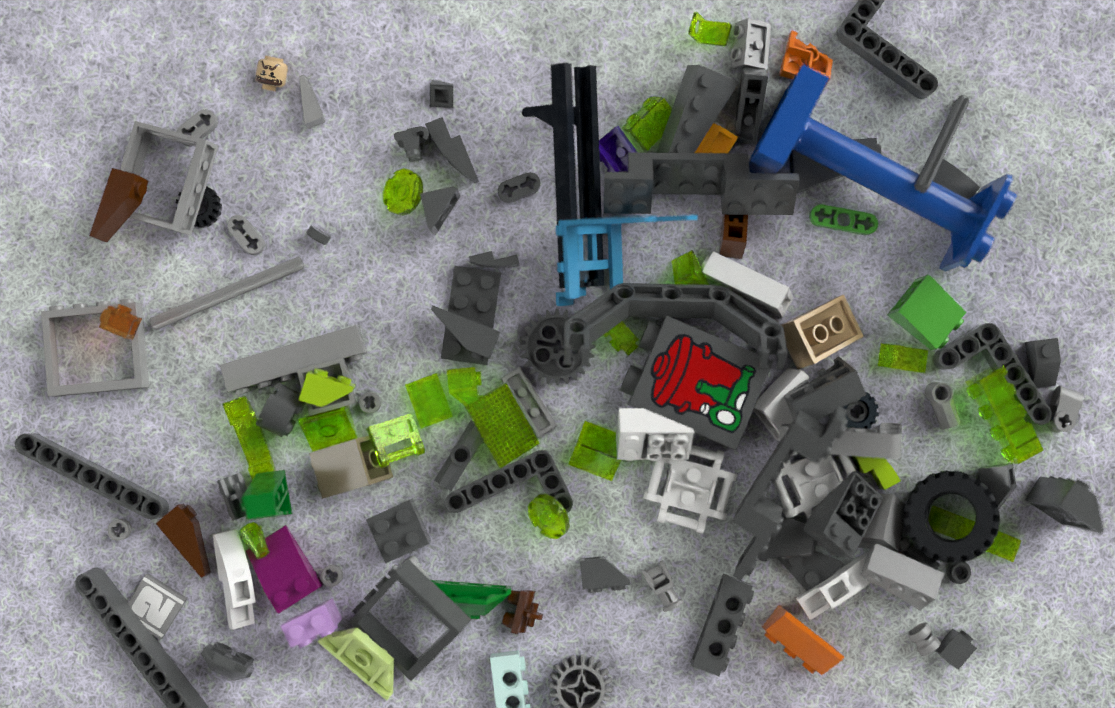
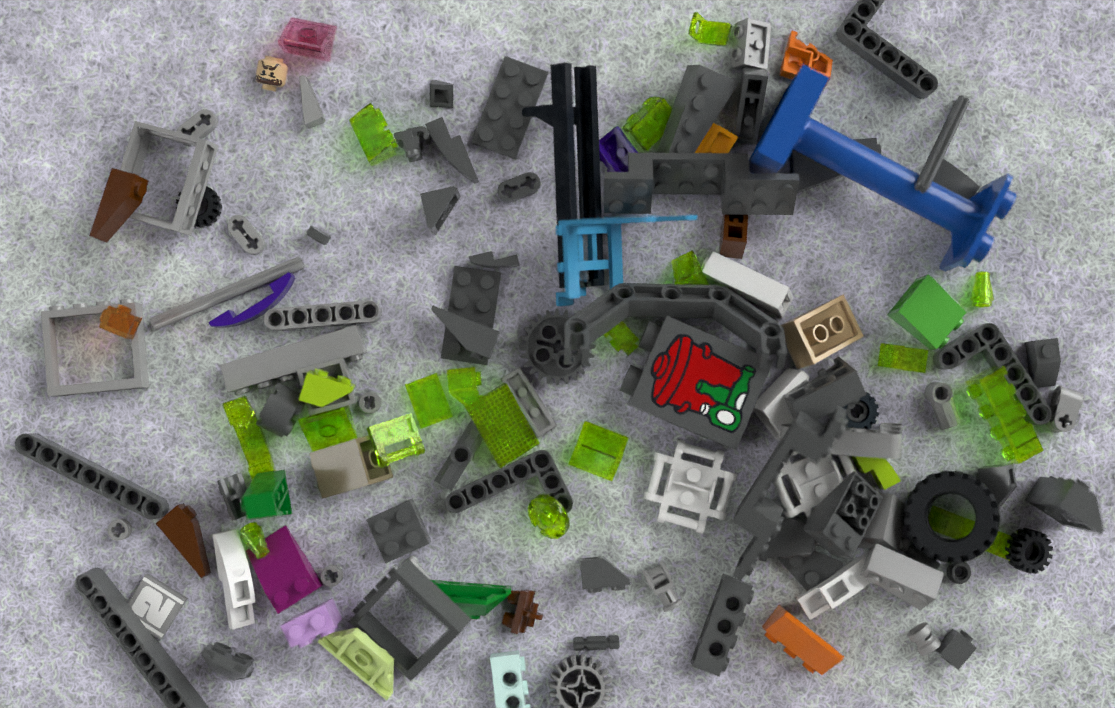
clear neon green tile [383,168,423,216] -> none
white slope [616,408,694,461] -> none
bright green beam [809,204,878,235] -> none
none -> dark purple slope [208,272,296,328]
none -> light grey beam [264,300,382,331]
none -> clear pink slope [278,17,337,62]
none -> clear neon green slope [349,103,398,166]
none -> dark grey plate [472,56,548,160]
none -> dark grey axle [573,635,620,651]
none -> clear neon green cone [970,271,994,307]
none -> black tyre [1005,528,1053,574]

